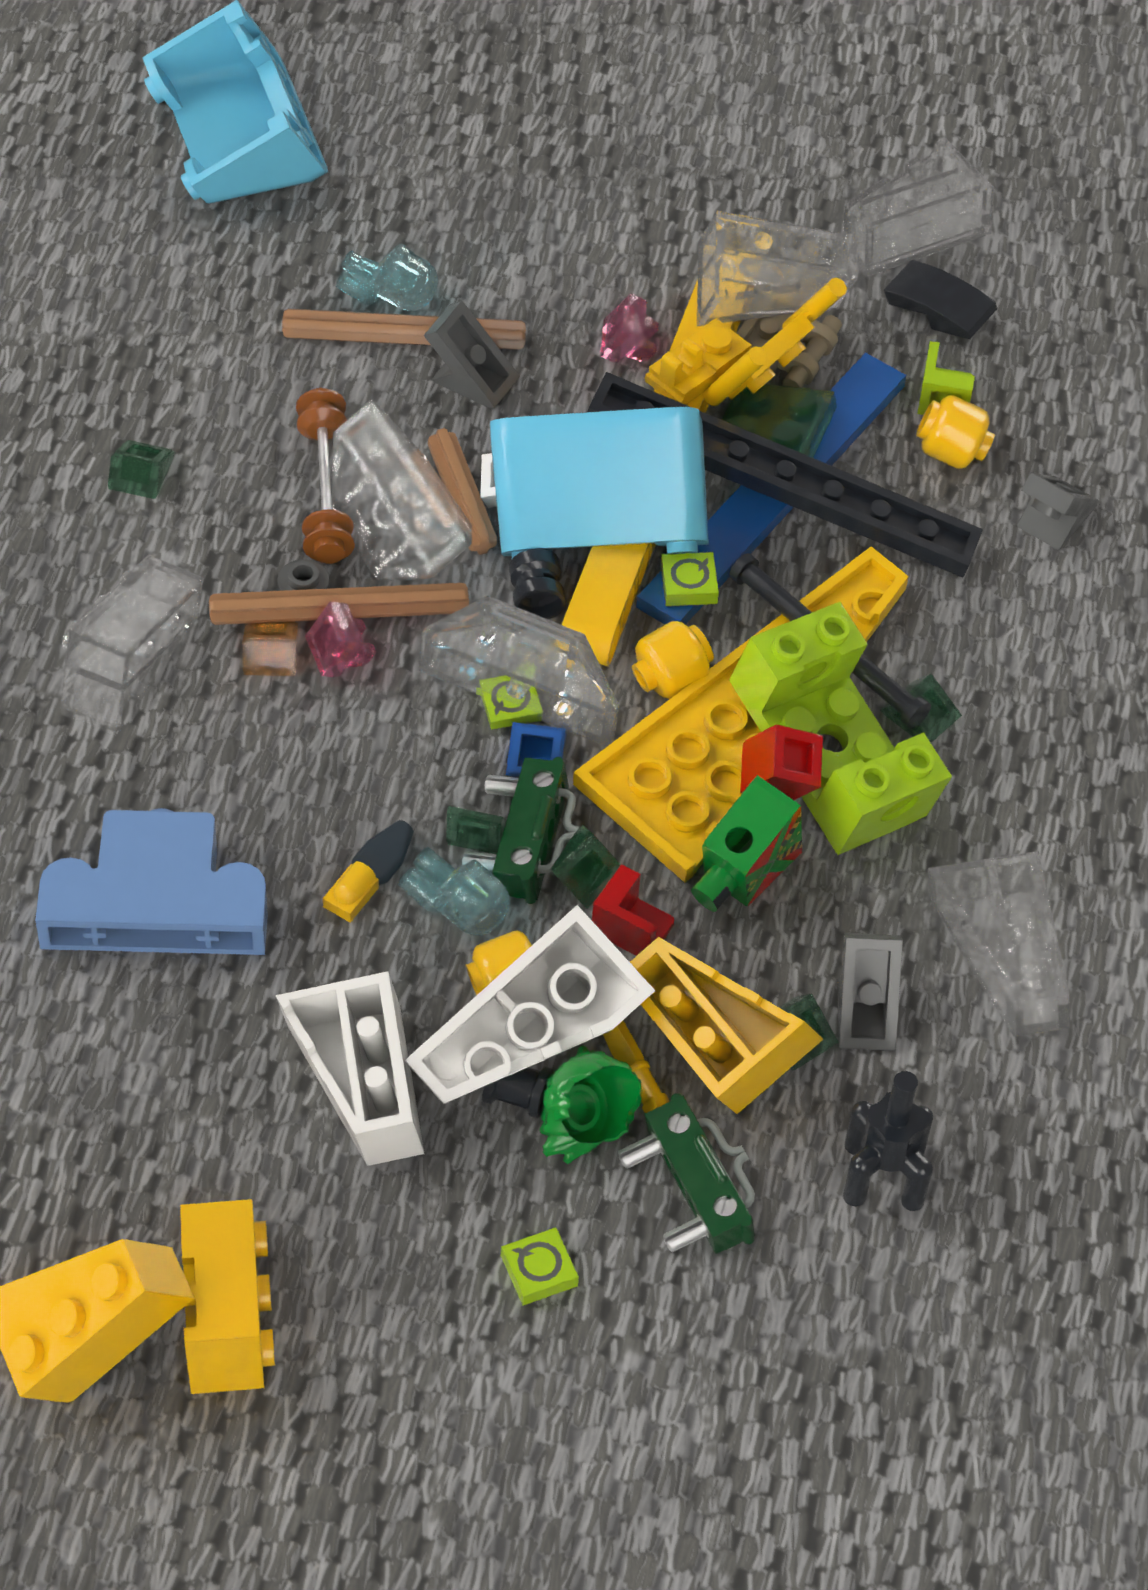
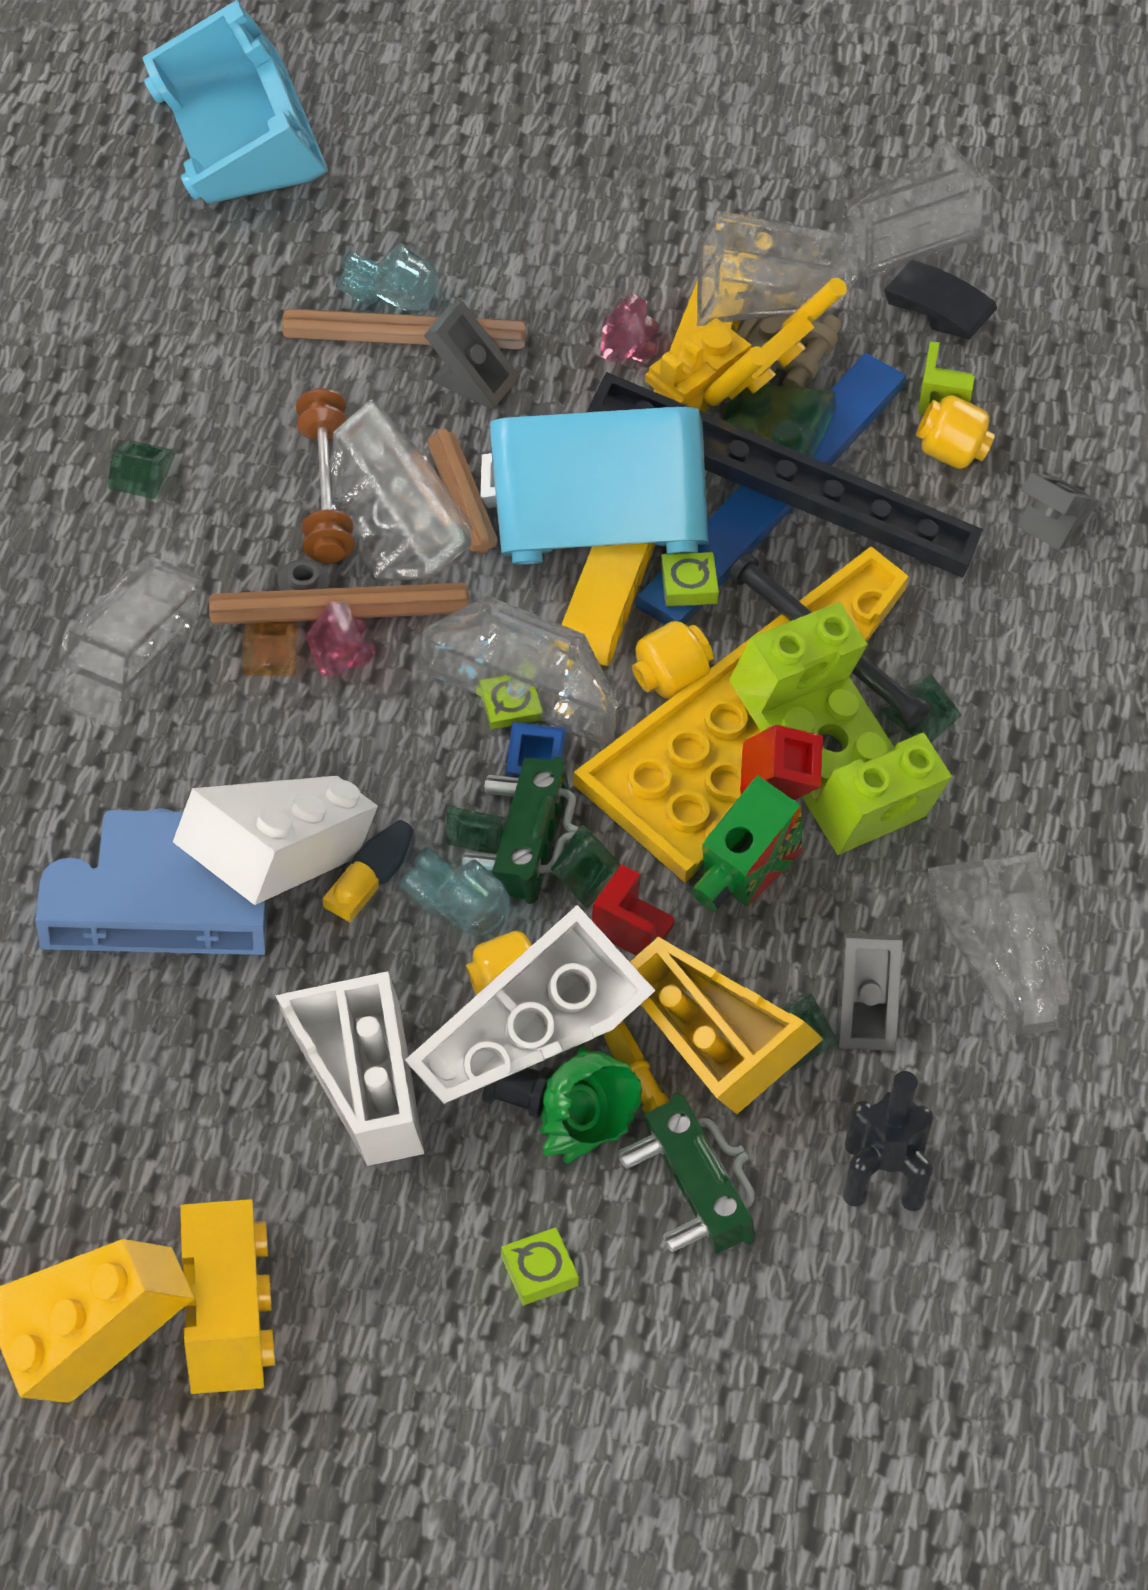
black wheel [509,548,566,620] -> none
none -> white wedge [173,776,378,905]

